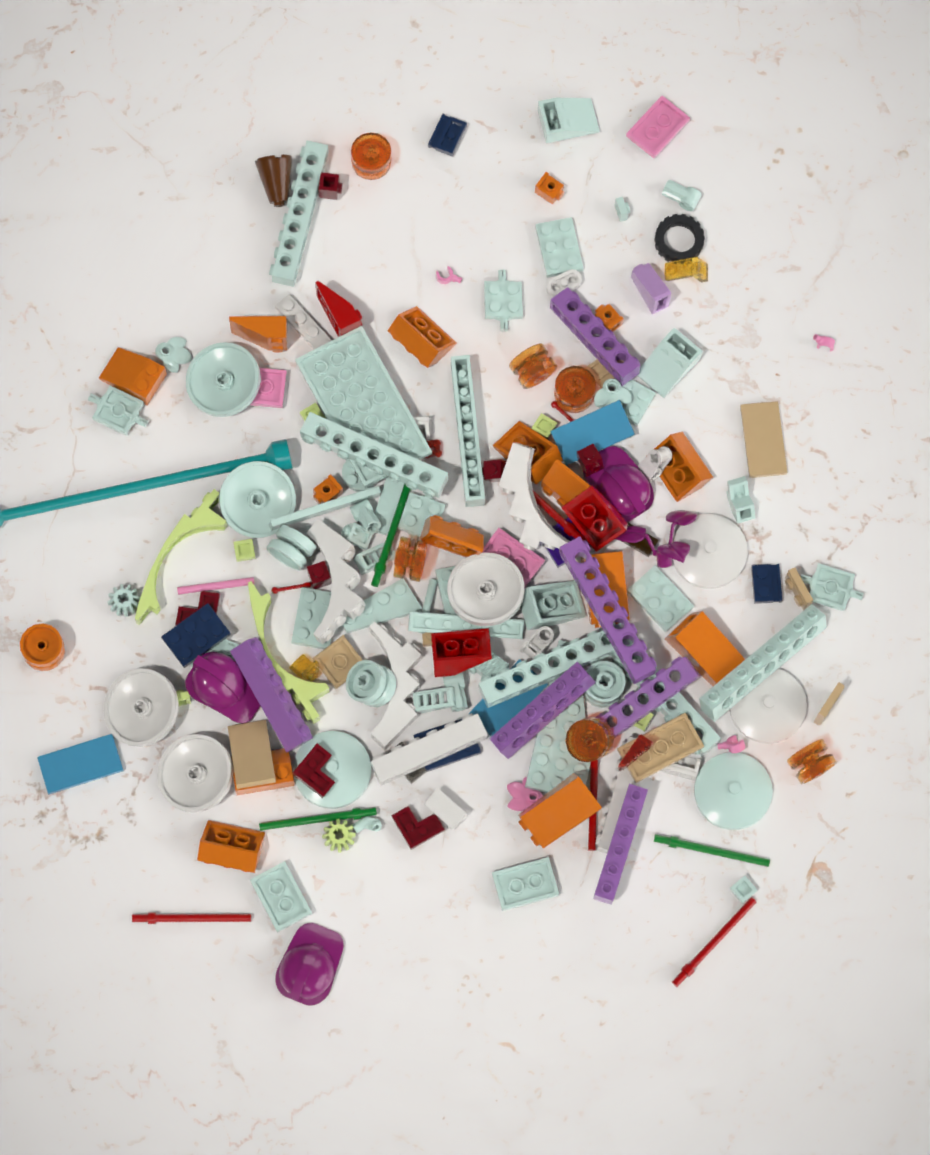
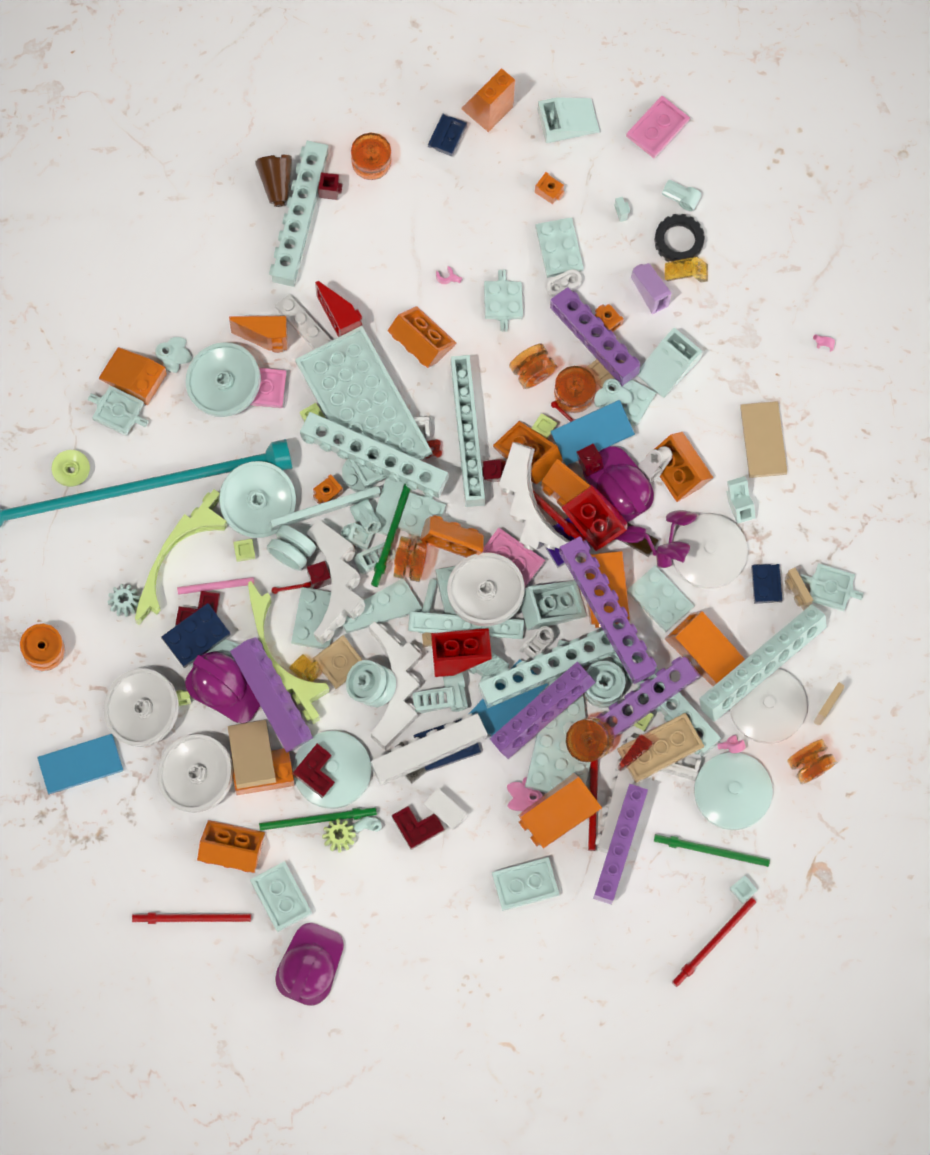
none -> yellowish green dish [52,450,90,487]
none -> orange slope [461,68,515,132]

